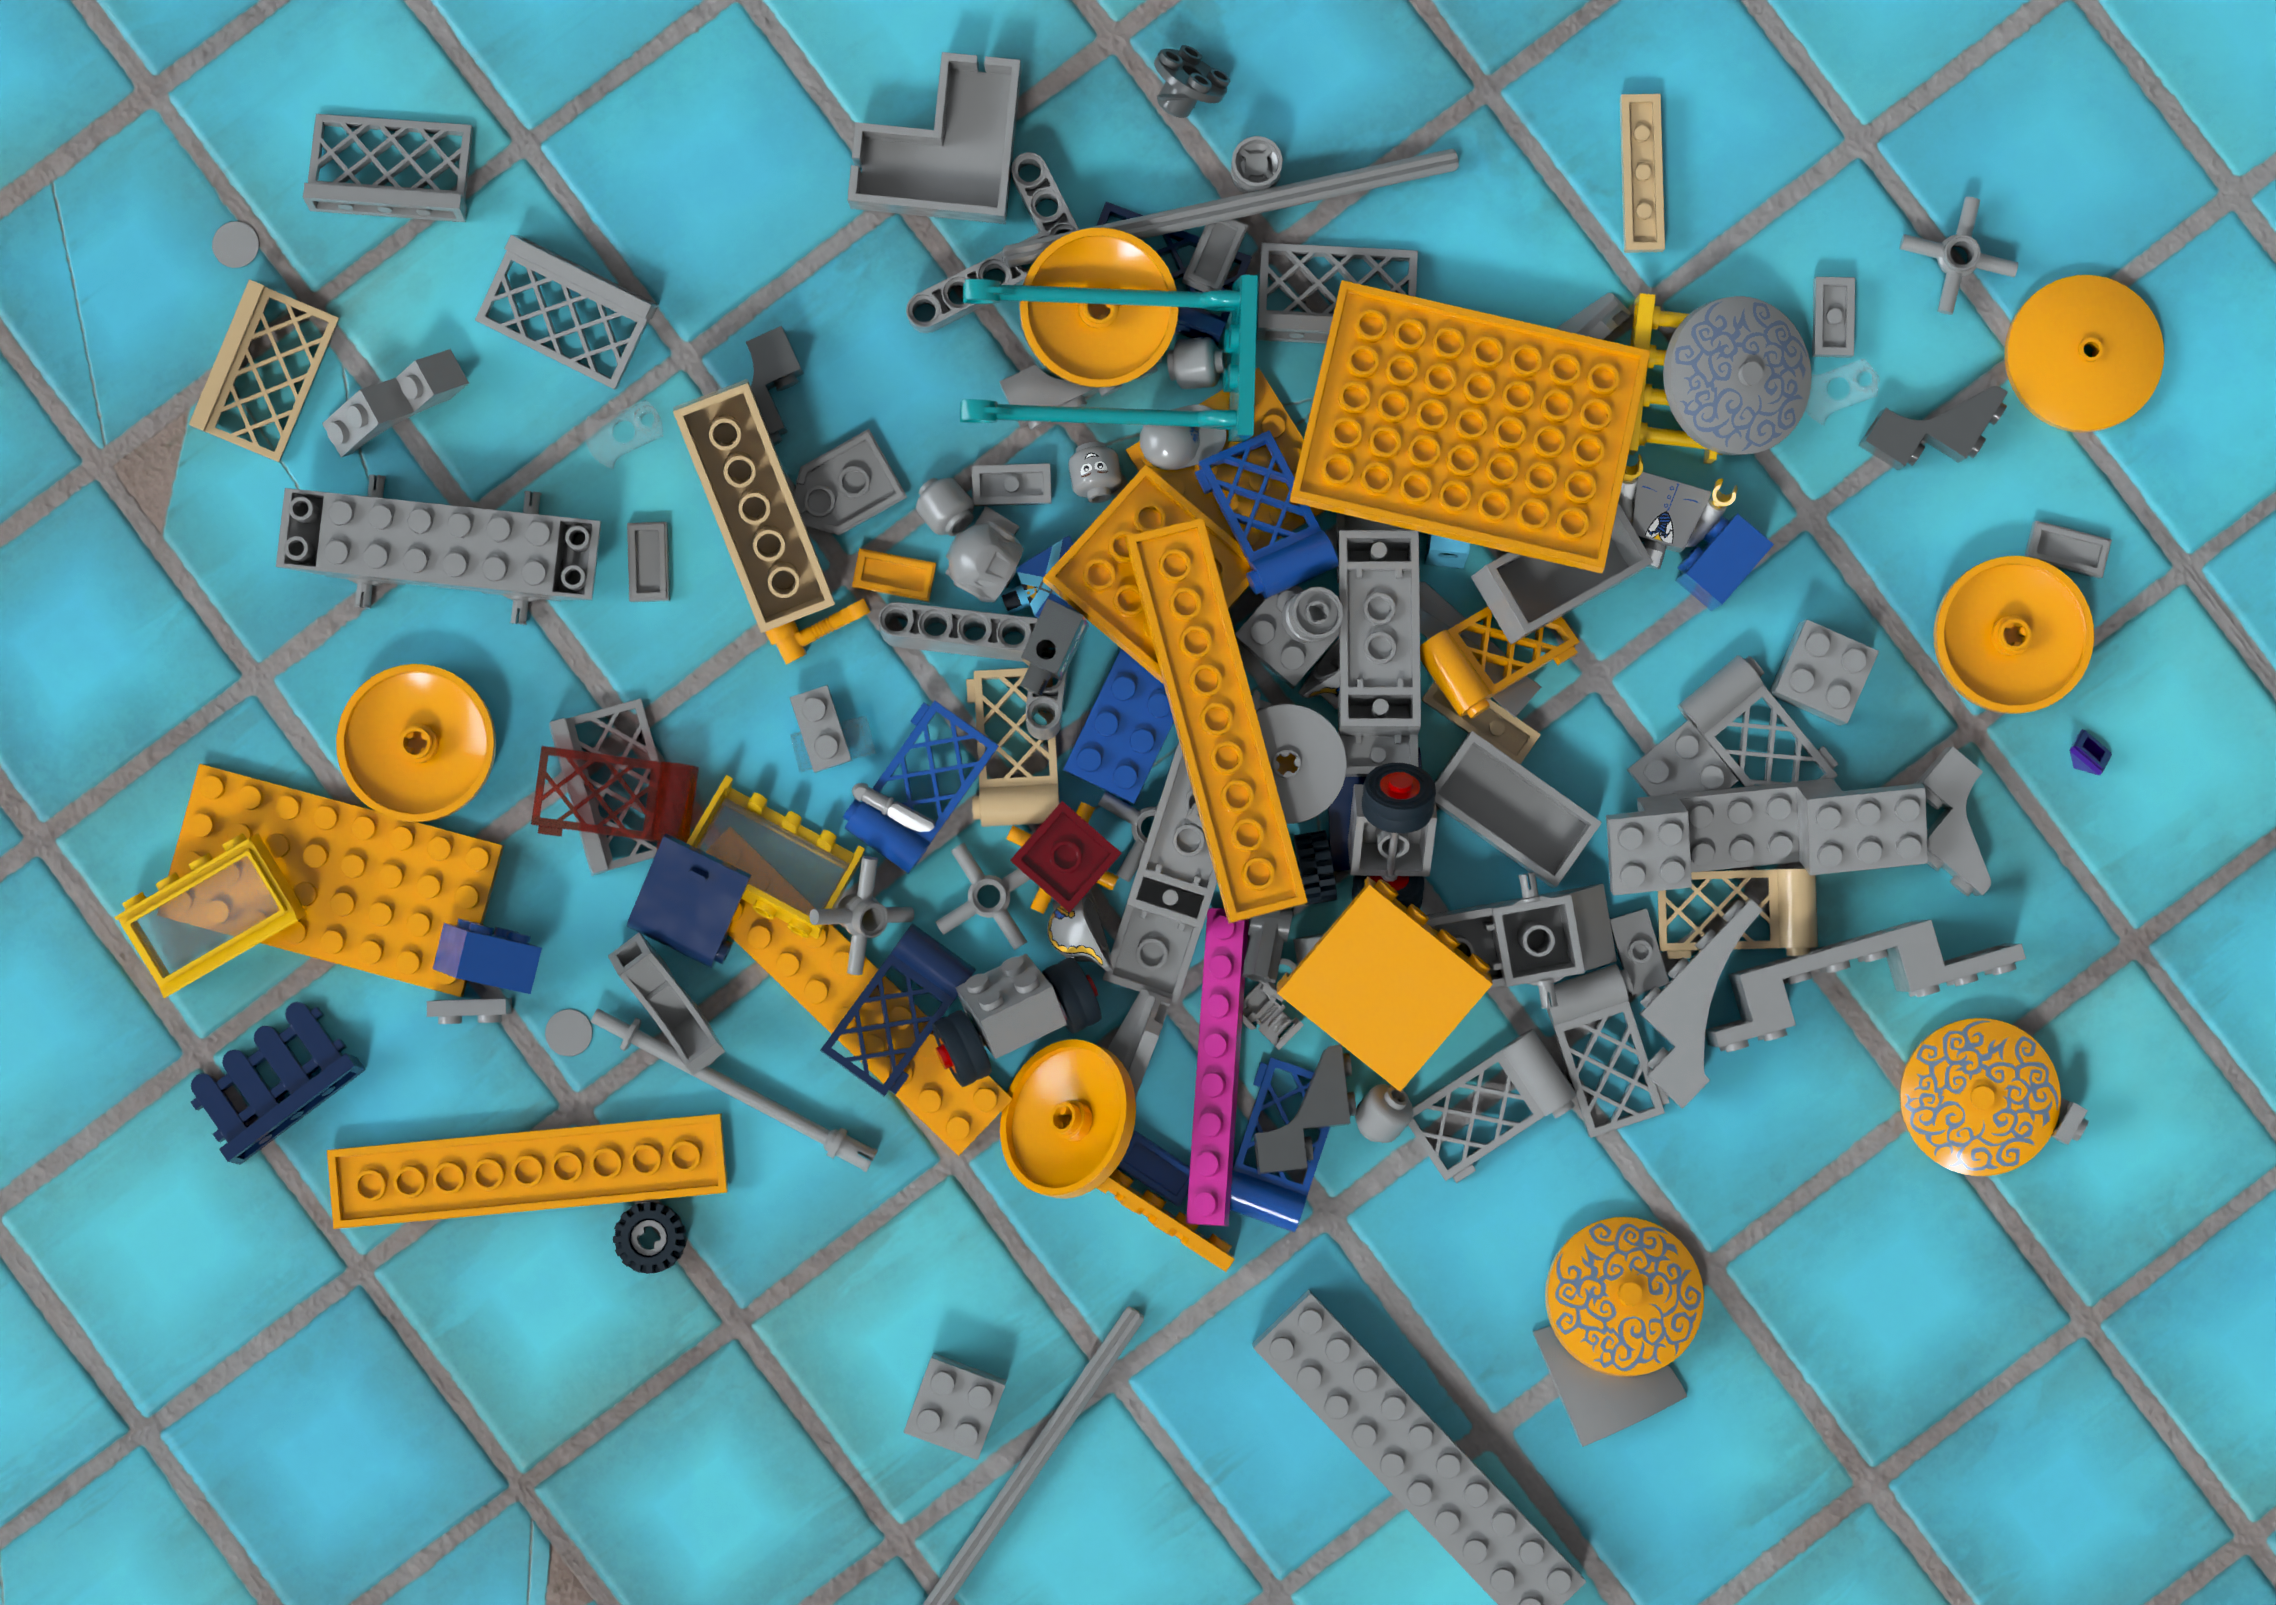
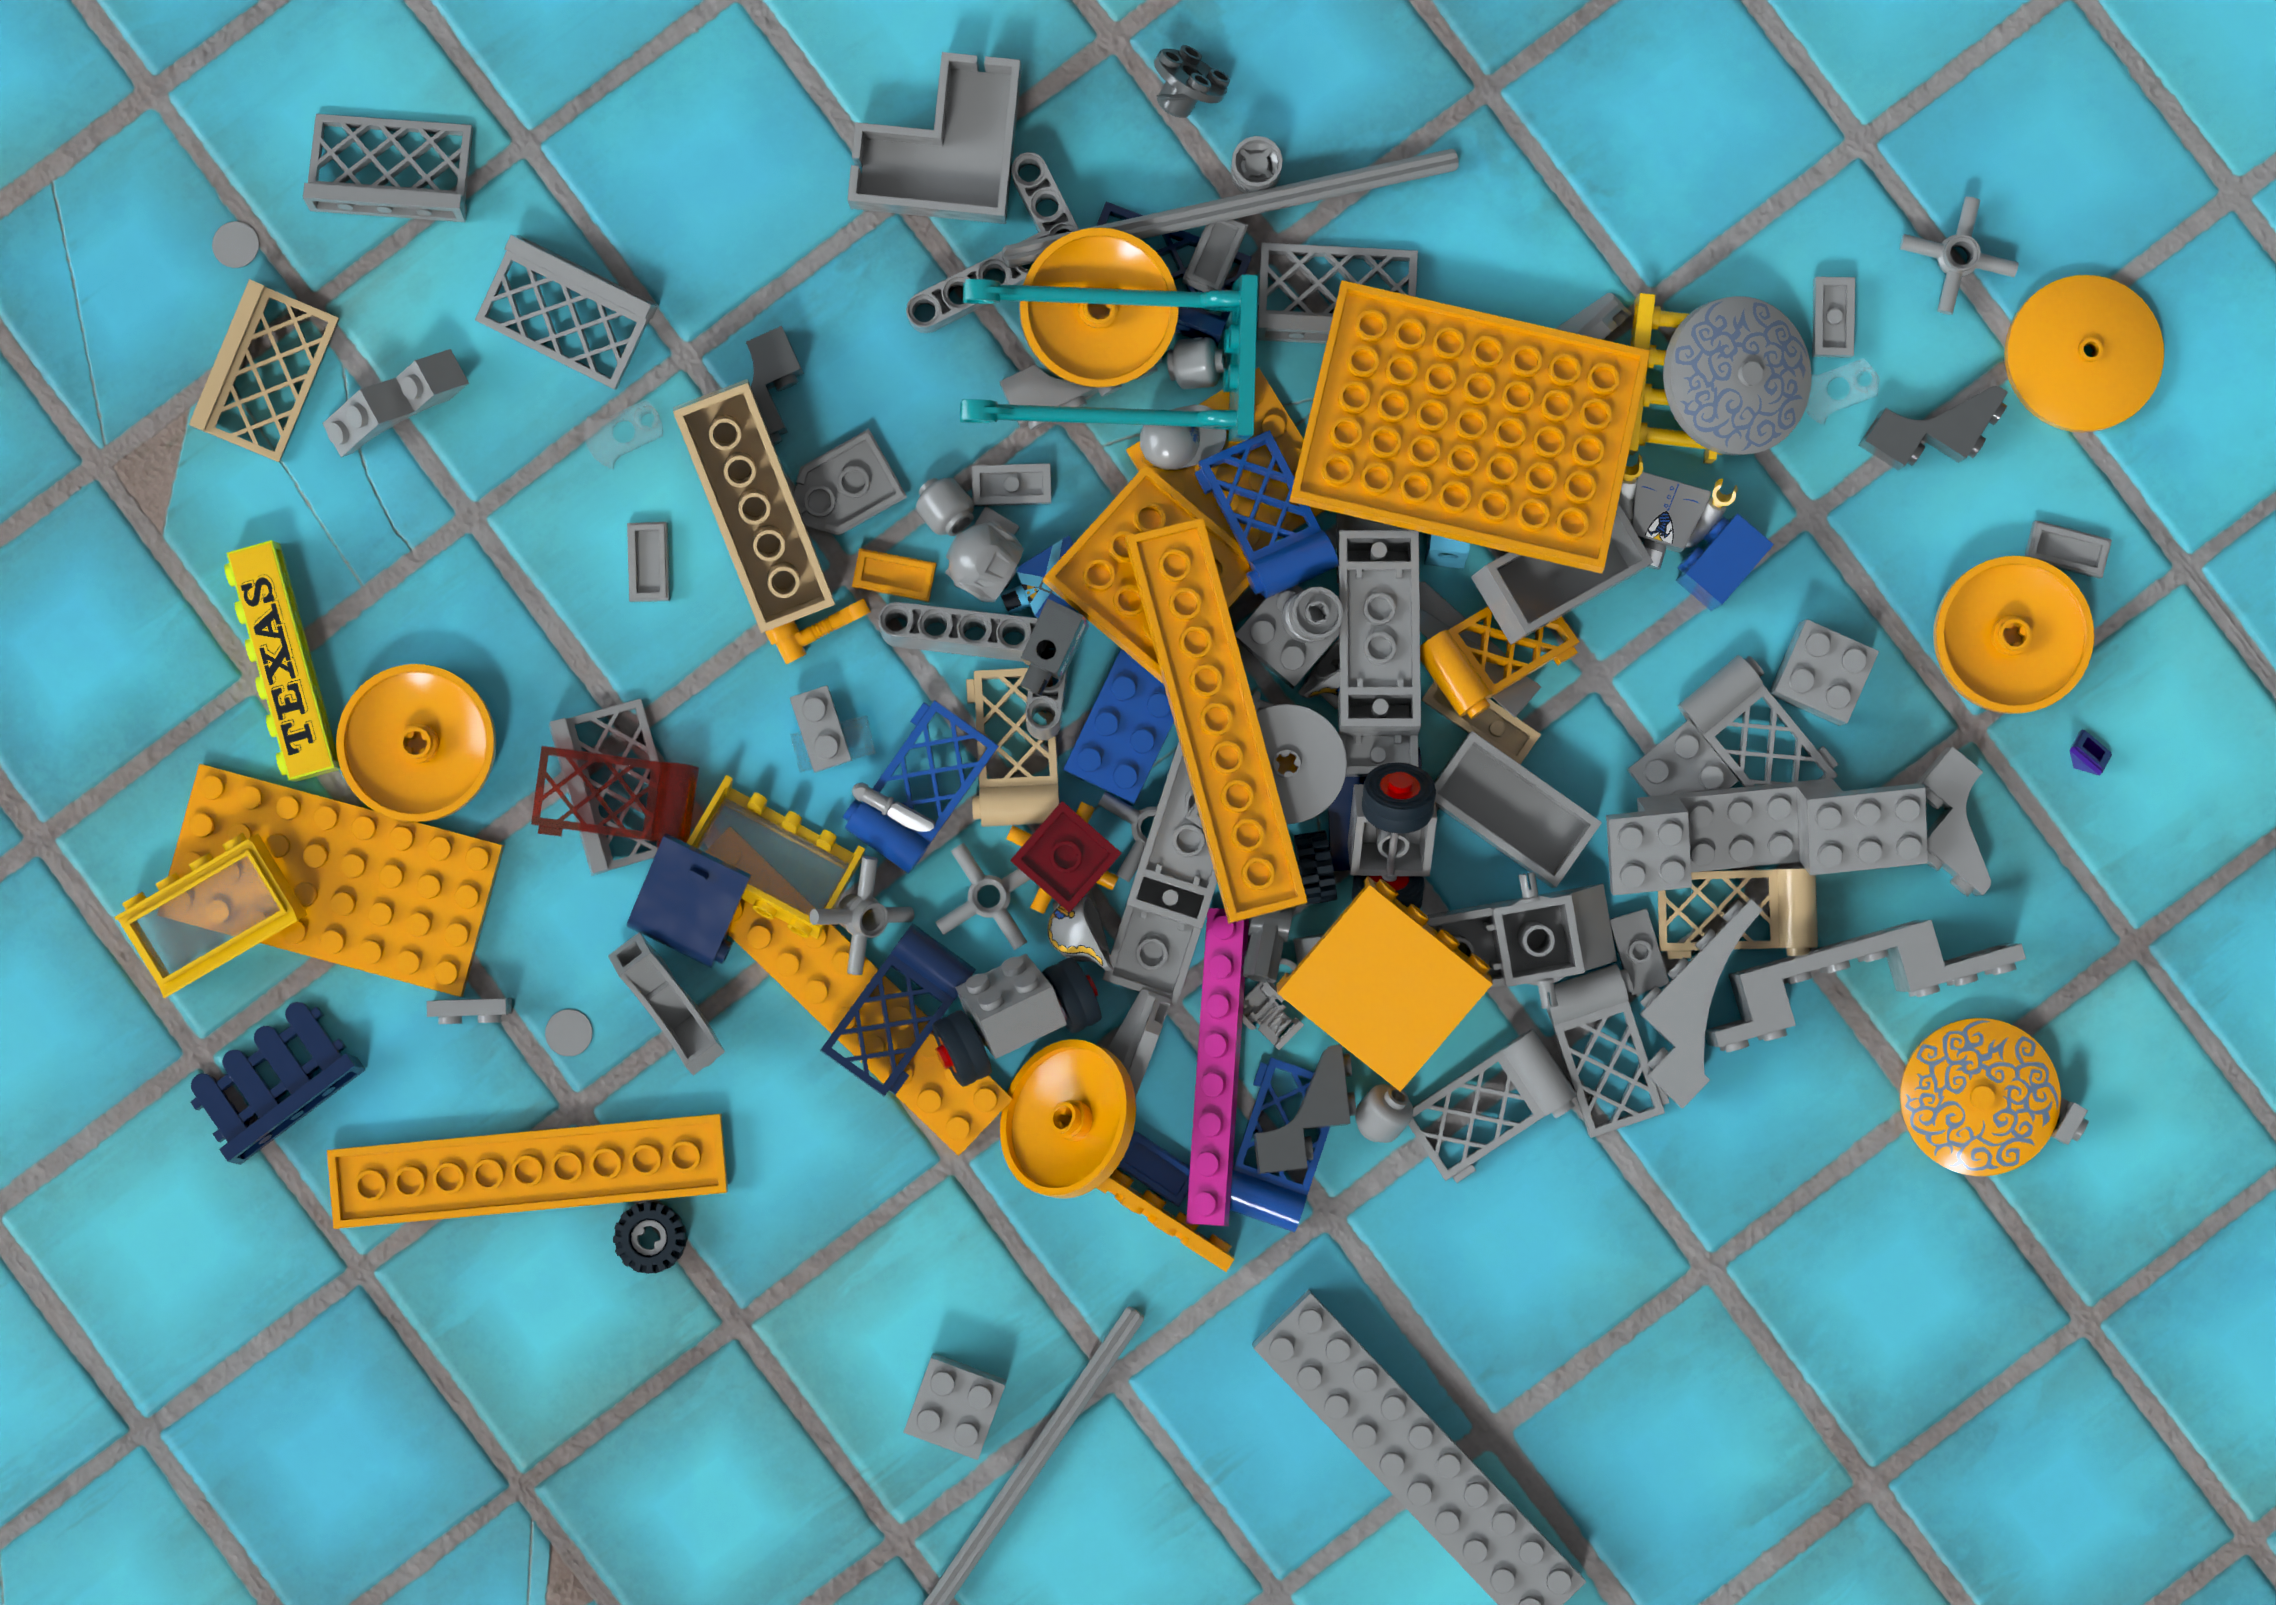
light grey piece [276,475,601,625] -> none
blue brick [433,918,542,994] -> none
light grey bar [591,1008,878,1172] -> none
light grey head [1068,442,1122,503] -> none
light grey brick [1532,1326,1688,1447] -> none
light orange dish [1545,1217,1704,1377] -> none
tan plate [1620,94,1665,253] -> none
none -> brick [224,540,341,782]

